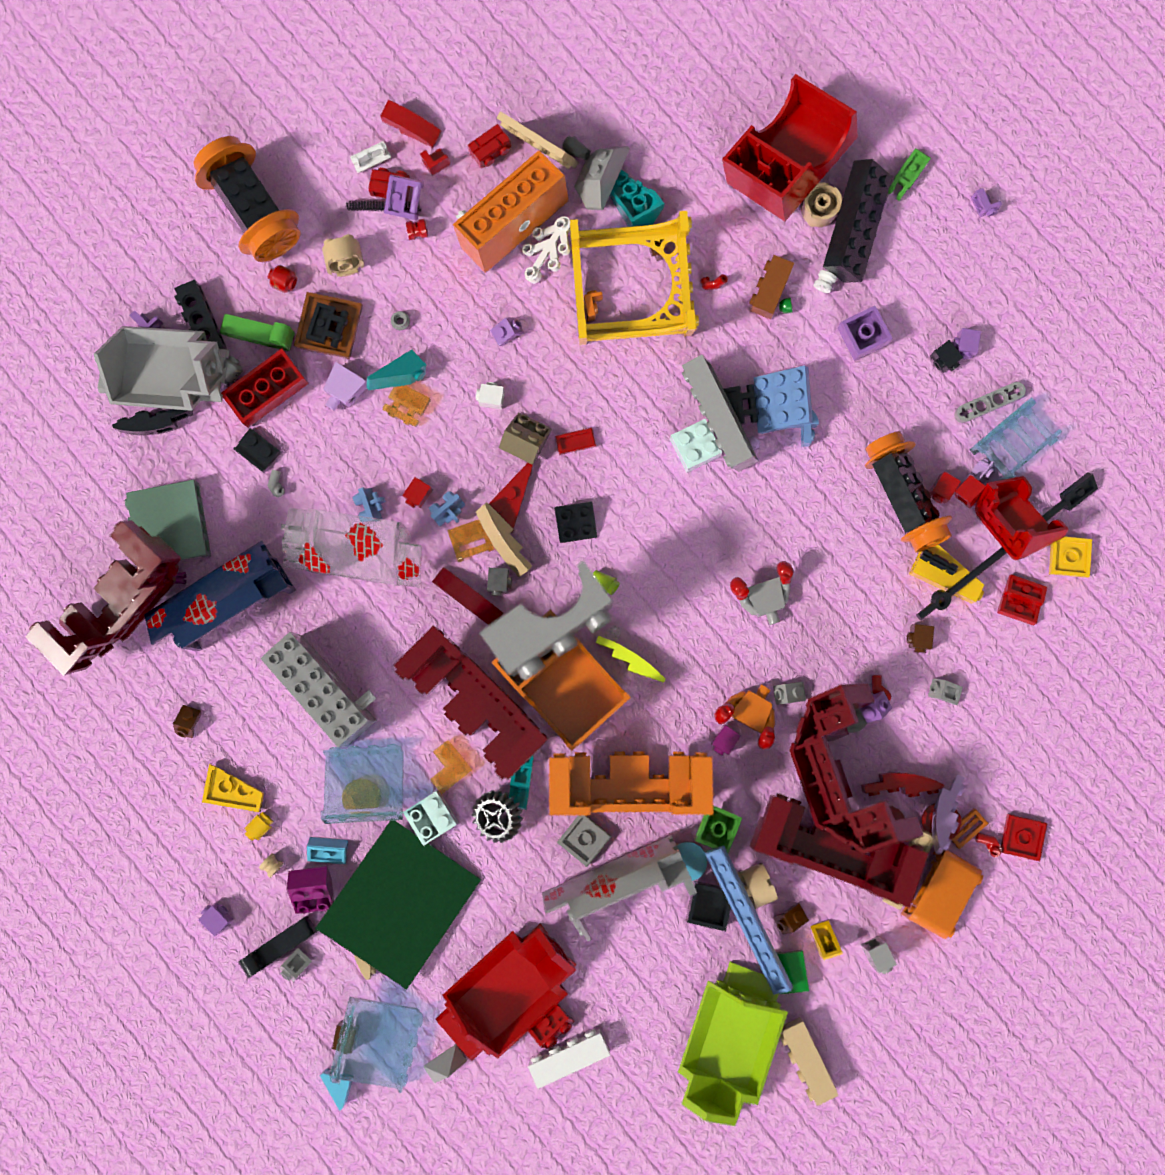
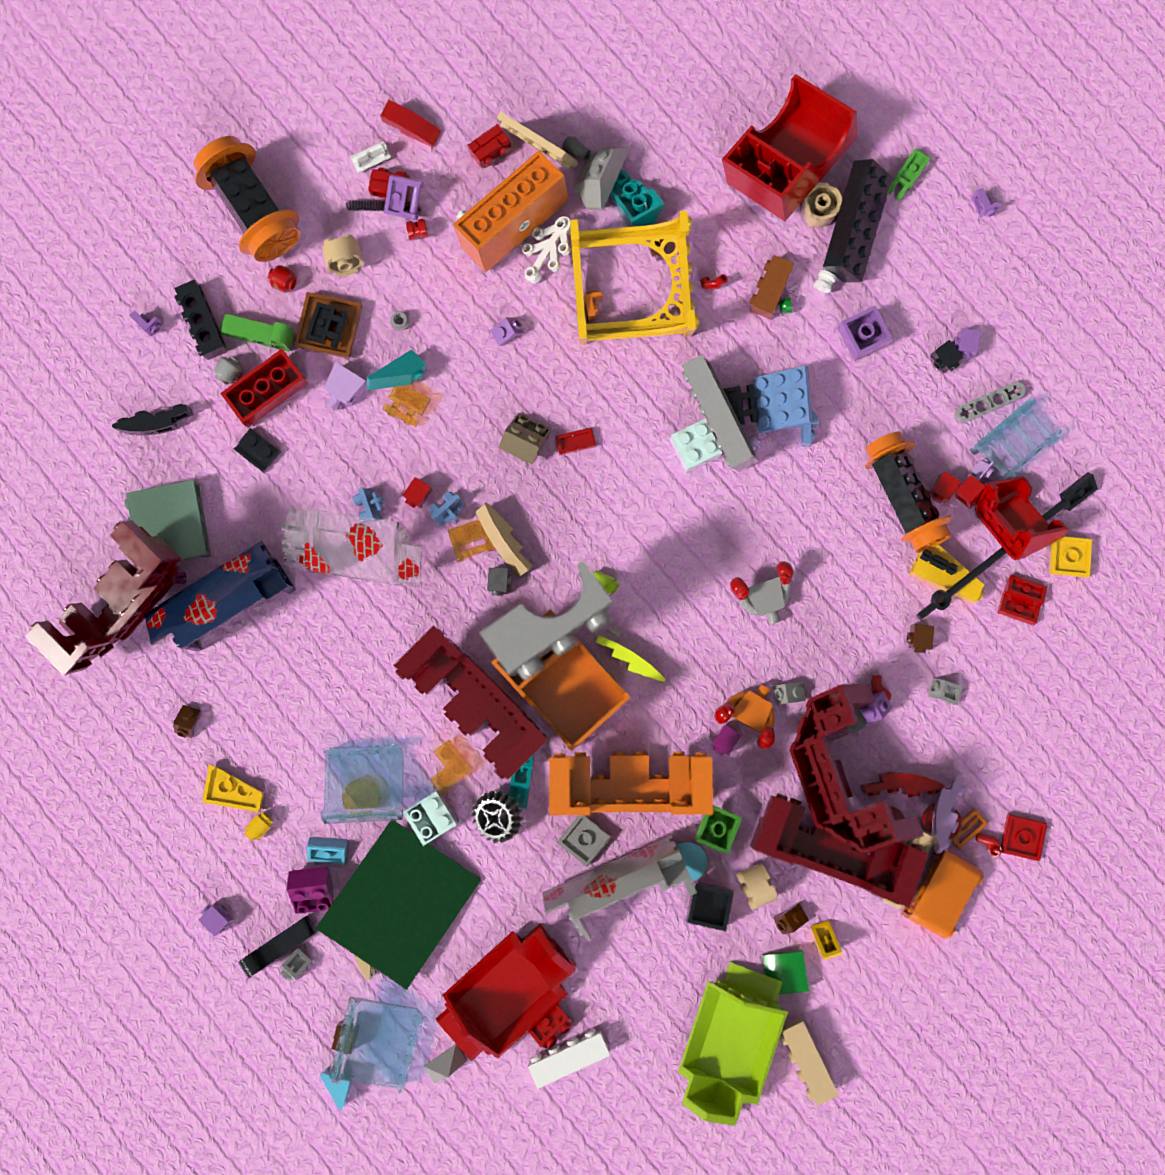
light grey panel [94,326,230,411] -> none
tan wheel [259,853,284,878] -> none
light grey piece [260,632,377,747] -> none
light grey arm [268,470,285,497] -> none
red panel [420,149,450,176] -> none
dark red slope [432,567,503,626] -> none
white brick [476,382,505,410] -> none
red wing [489,463,533,534] -> none
black hinge [554,501,597,543] -> none
medium blue tile [705,846,793,994] -> none
light grey brick [861,936,897,974] -> none

